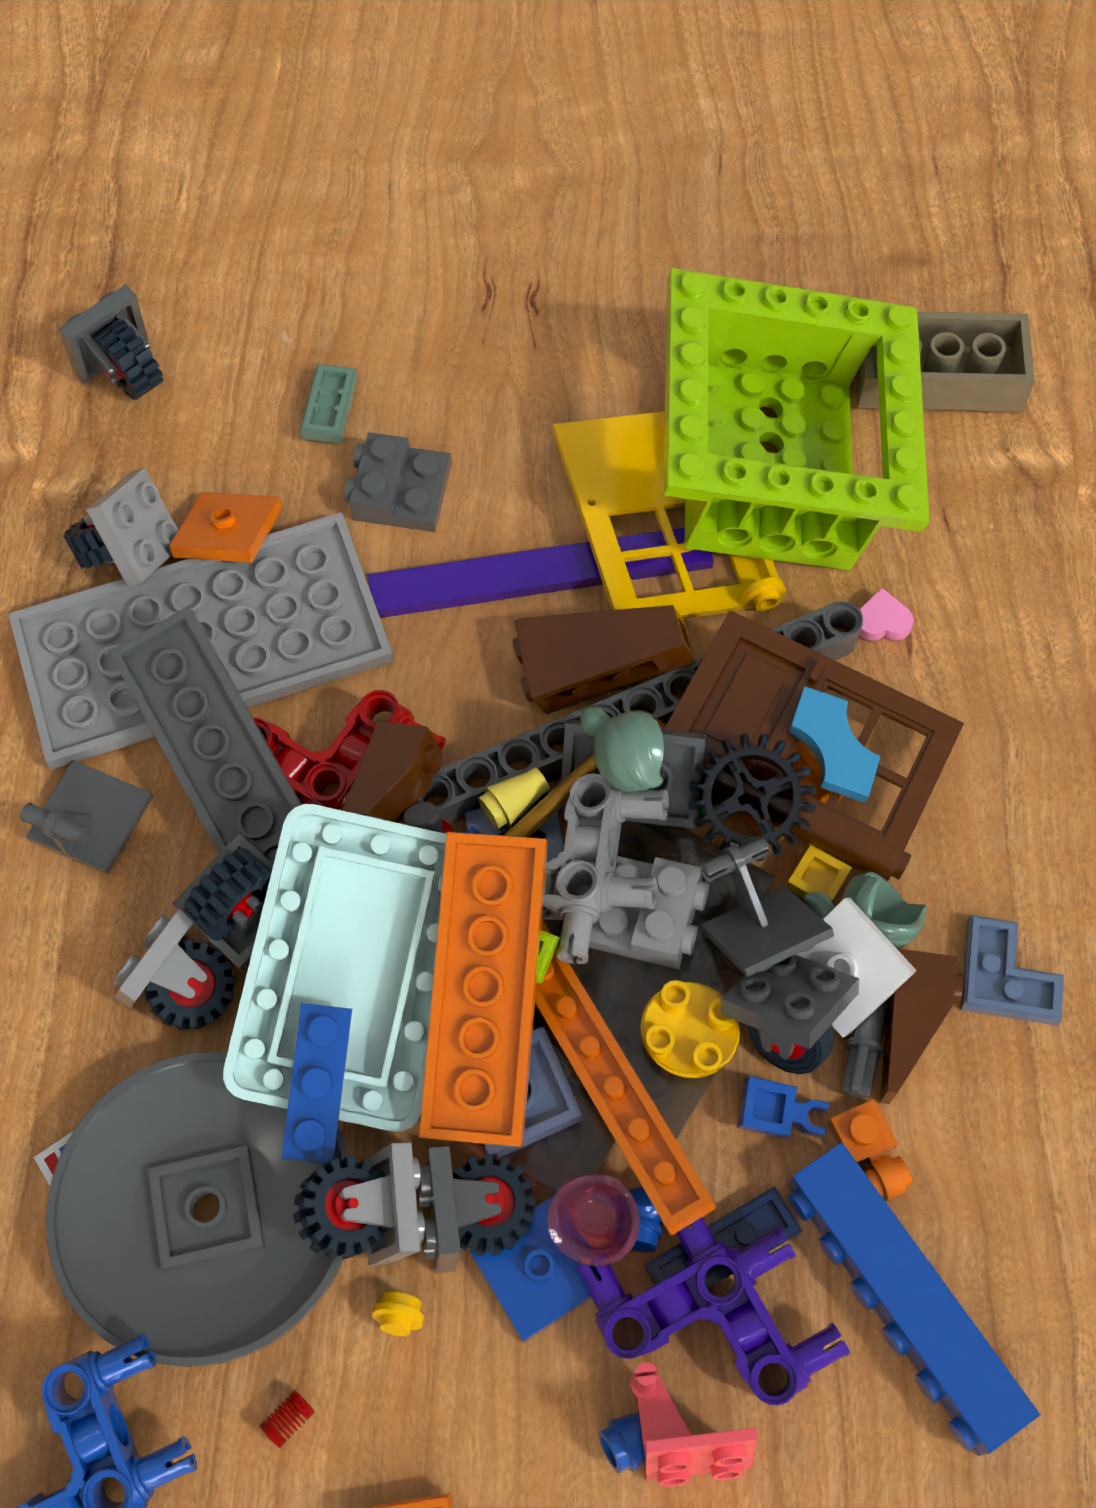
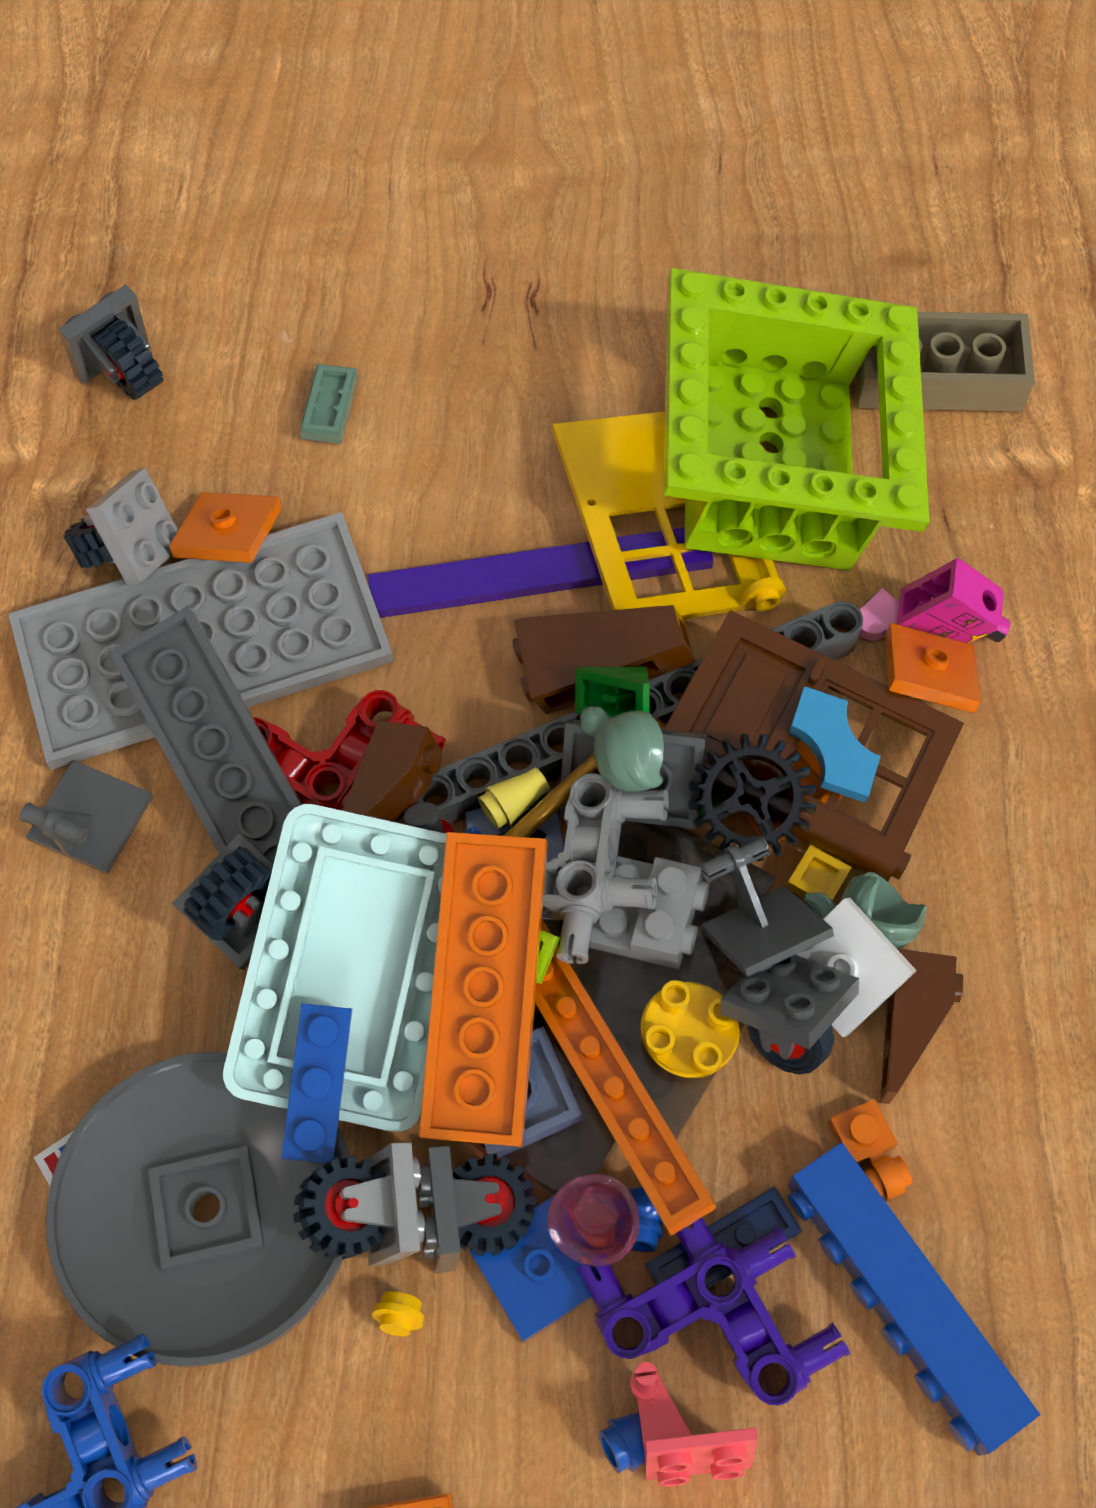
plate [113,909,236,1030] -> none
red piece [259,1390,315,1448] -> none
dark grey plate [344,432,452,532] -> none
blue plate [737,1076,829,1138] -> none
dark grey axle [842,1003,889,1098] -> none
sand blue tile [960,915,1064,1026] -> none
none -> green slope [575,667,649,717]
none -> orange plate [885,623,981,713]
none -> dark pink torso [897,558,1010,644]

